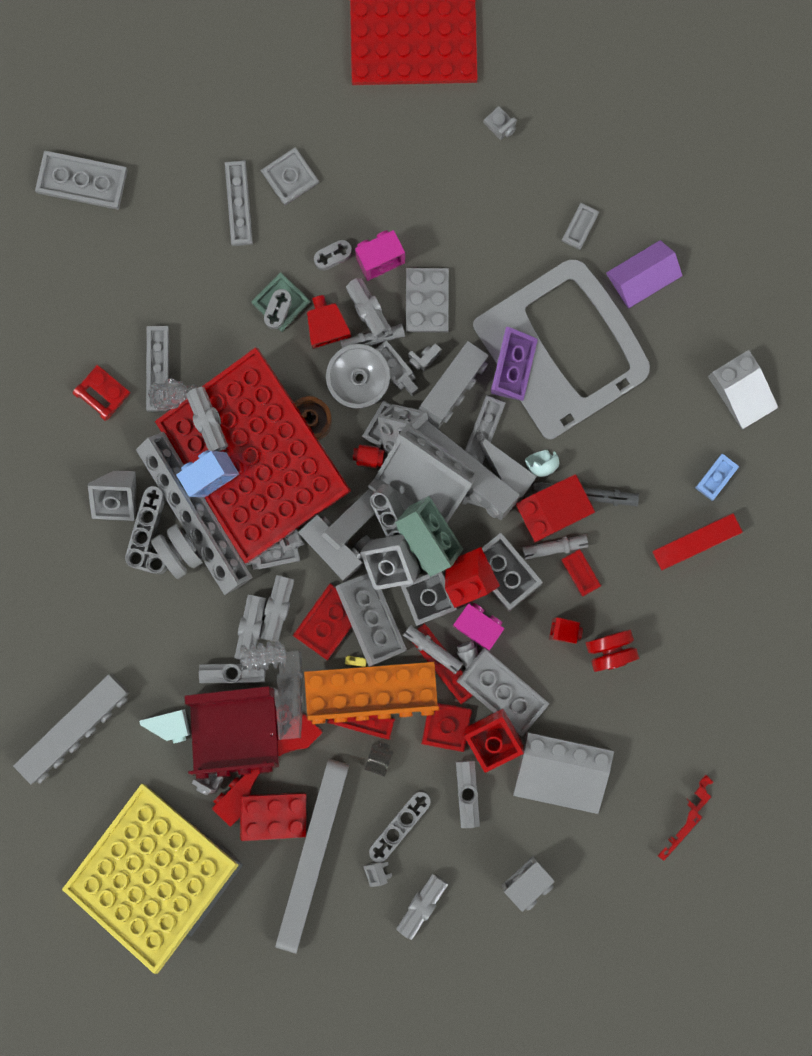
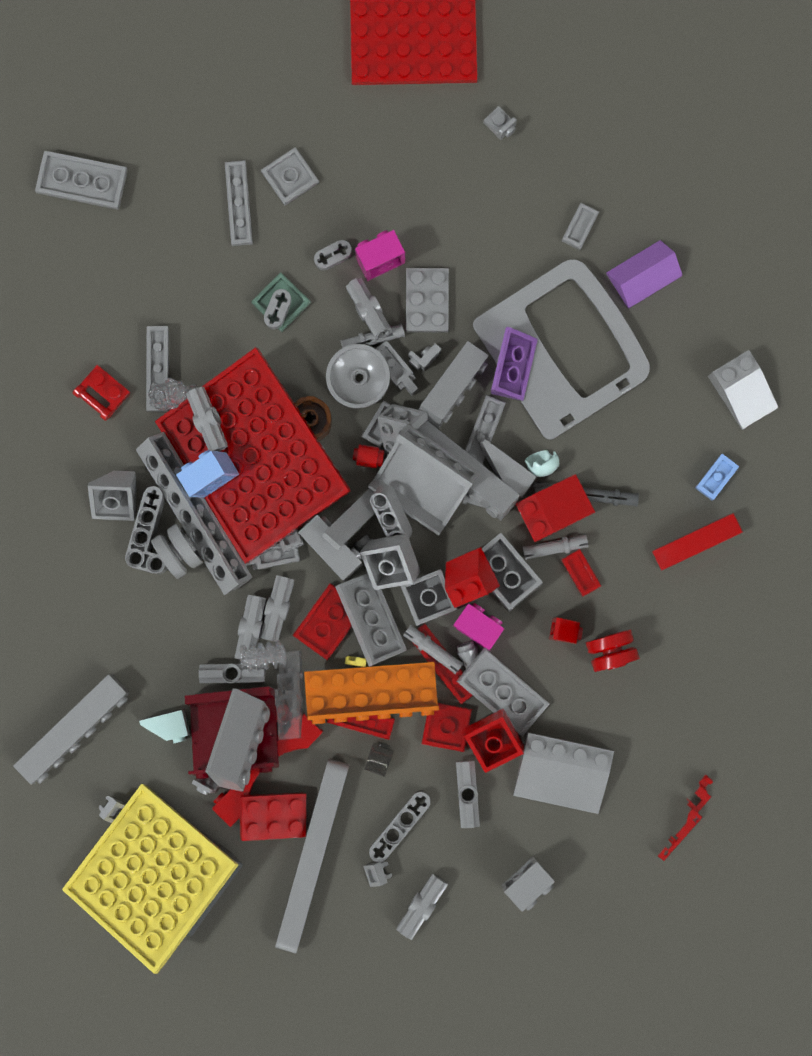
red torso [307,295,351,349] -> none
sand green brick [395,496,463,577] -> none
none -> light grey tile [99,796,126,823]
none -> light grey slope [205,688,270,792]

